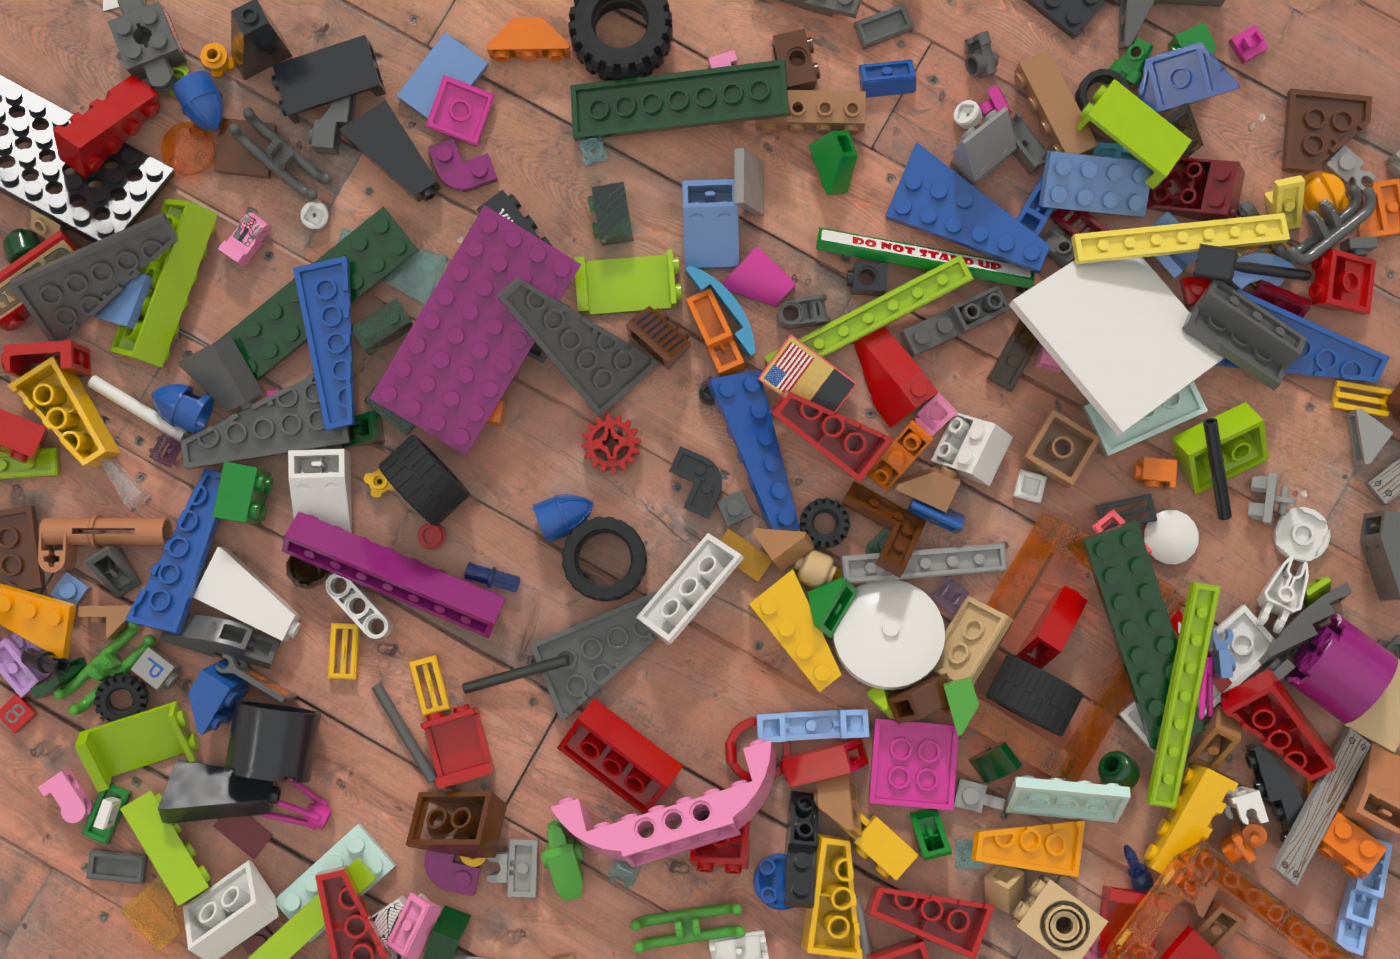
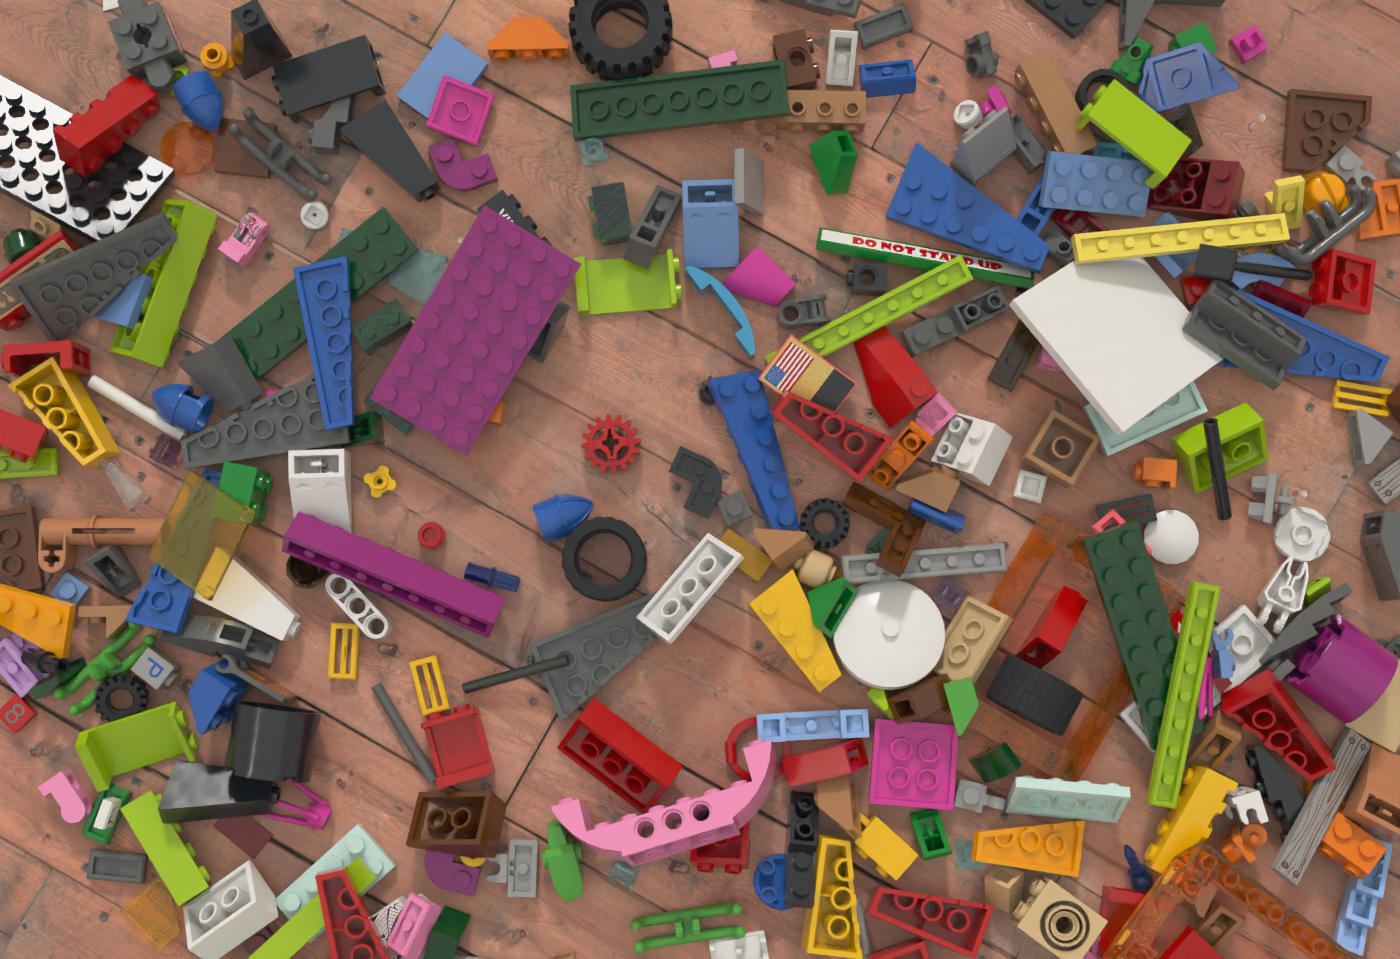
black tyre [379,435,470,526] -> none
dark grey wing [495,277,660,417] -> none
reddish brown slope [626,306,690,371] -> none
orange slope [686,288,745,377] -> none
dark green head [1098,750,1140,789] -> none
dark grey plate [1340,236,1378,257] -> none
none -> clear yellow piece [147,470,255,601]
none -> dark grey slope [623,185,682,270]
none -> white slope [826,30,858,86]

